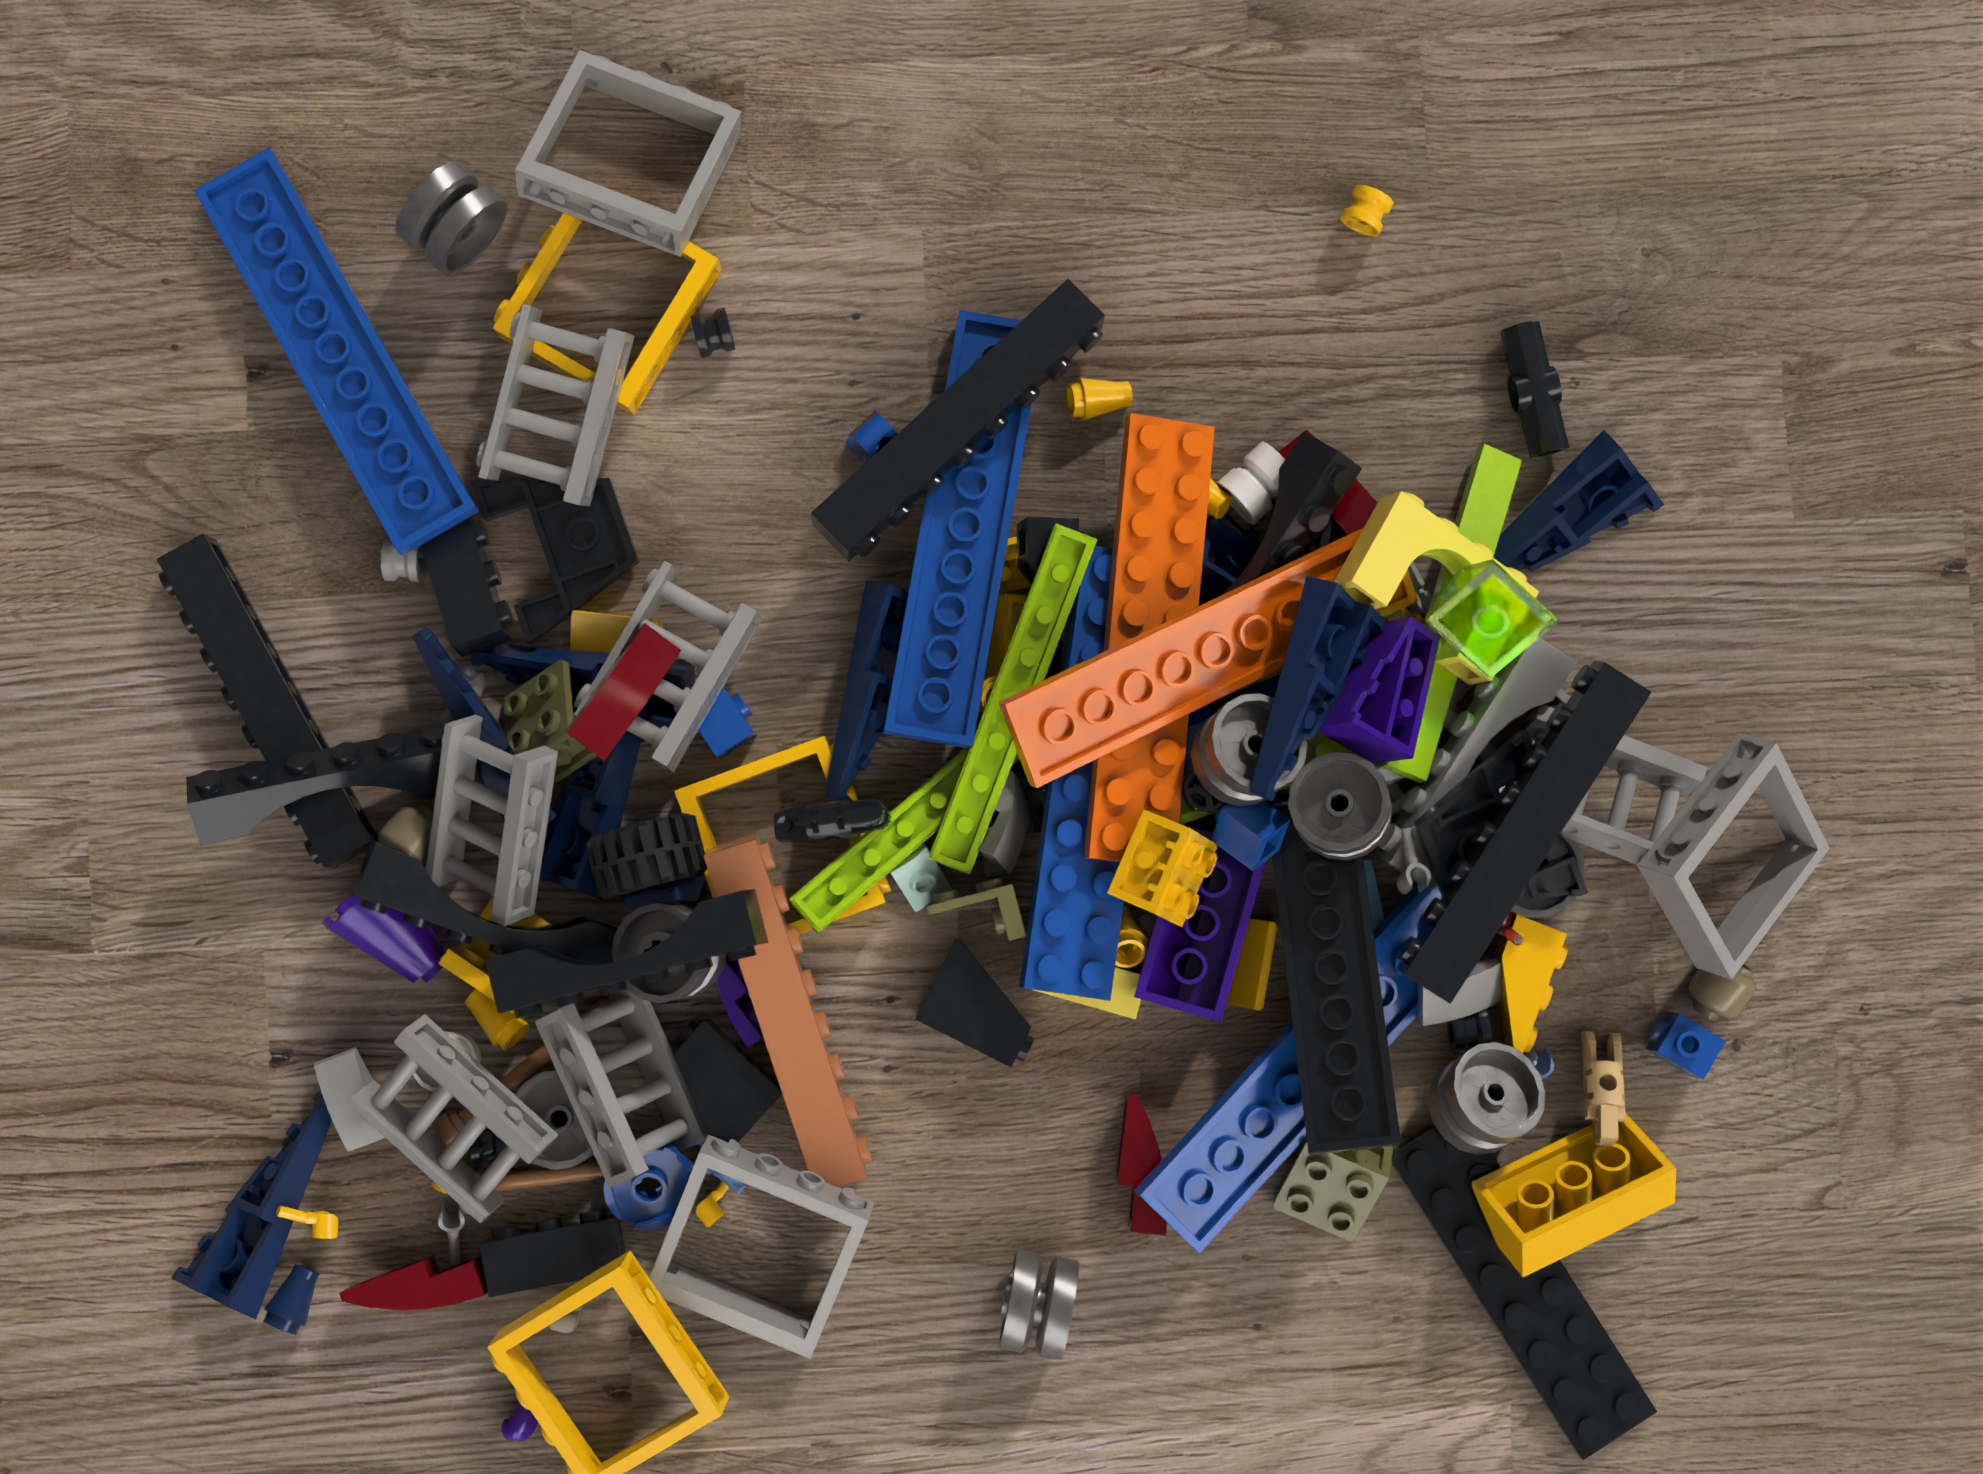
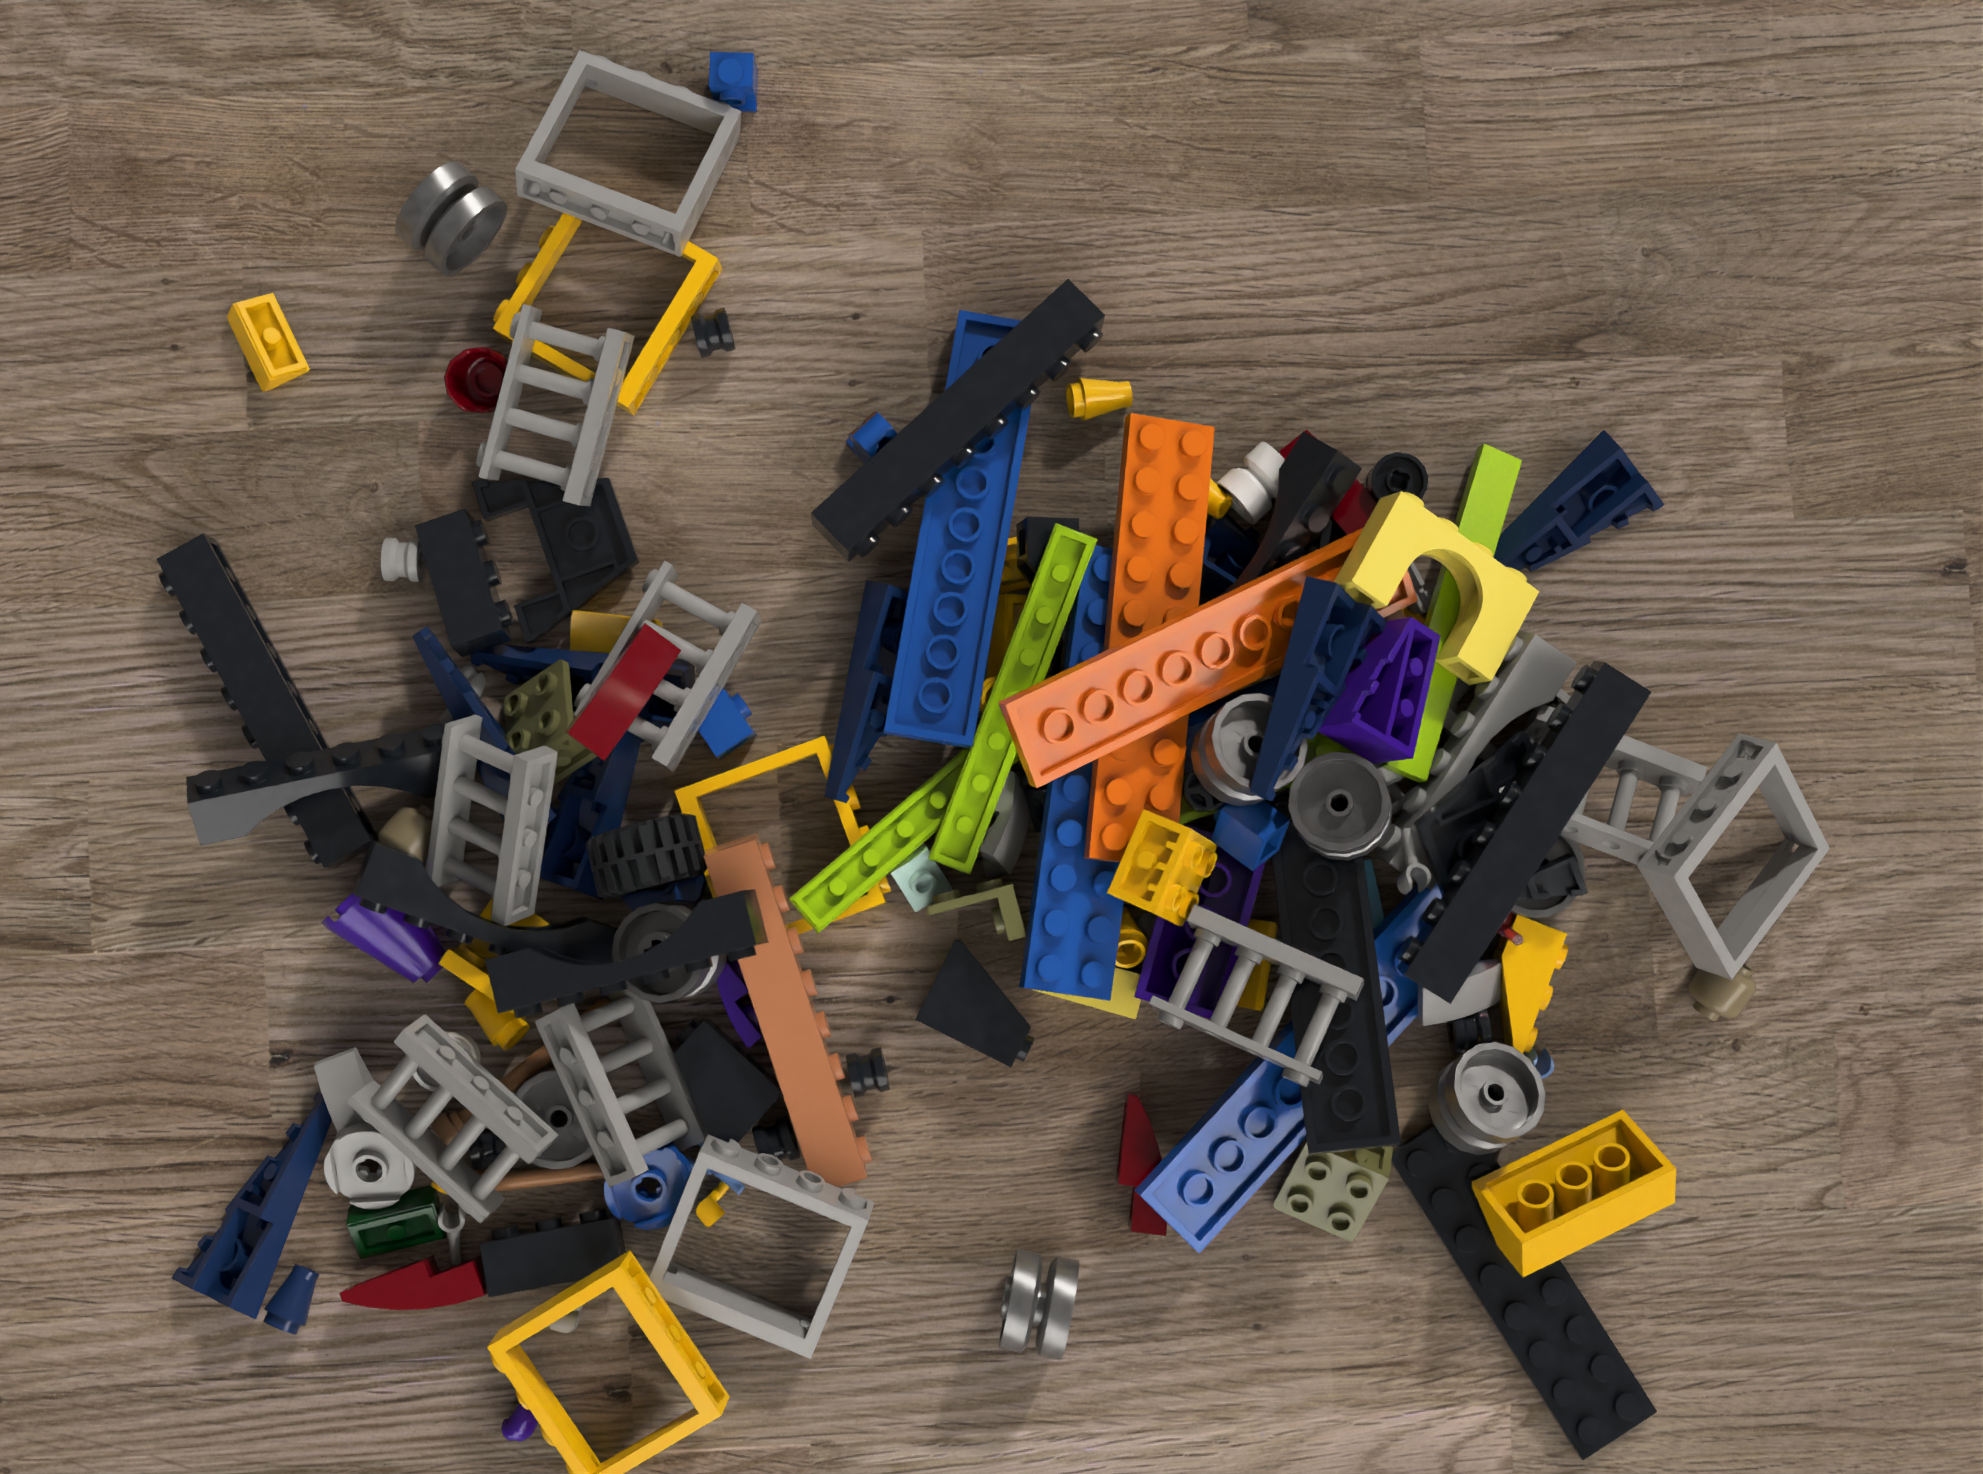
blue plate [194,147,479,556] -> none
yellow hand [276,1205,339,1239] -> none
black hinge [774,798,892,843] -> none
yellow wheel [1340,184,1394,237] -> none
clear neon green slope [1425,559,1557,679] -> none
black piece [1500,321,1569,458] -> none
tan hinge [1581,1031,1626,1146] -> none
blue brick [1646,1012,1726,1080] -> none
none -> yellow slope [227,293,310,392]
none -> light grey plate [324,1122,417,1209]
none -> dark green slope [346,1185,447,1259]
none -> dark red hair [444,347,508,413]
none -> blue brick [709,52,758,112]
none -> black wheel [752,1116,801,1161]
none -> black wheel [846,1047,890,1098]
none -> light grey fence [1149,904,1364,1087]
none -> black wheel [1363,452,1428,503]

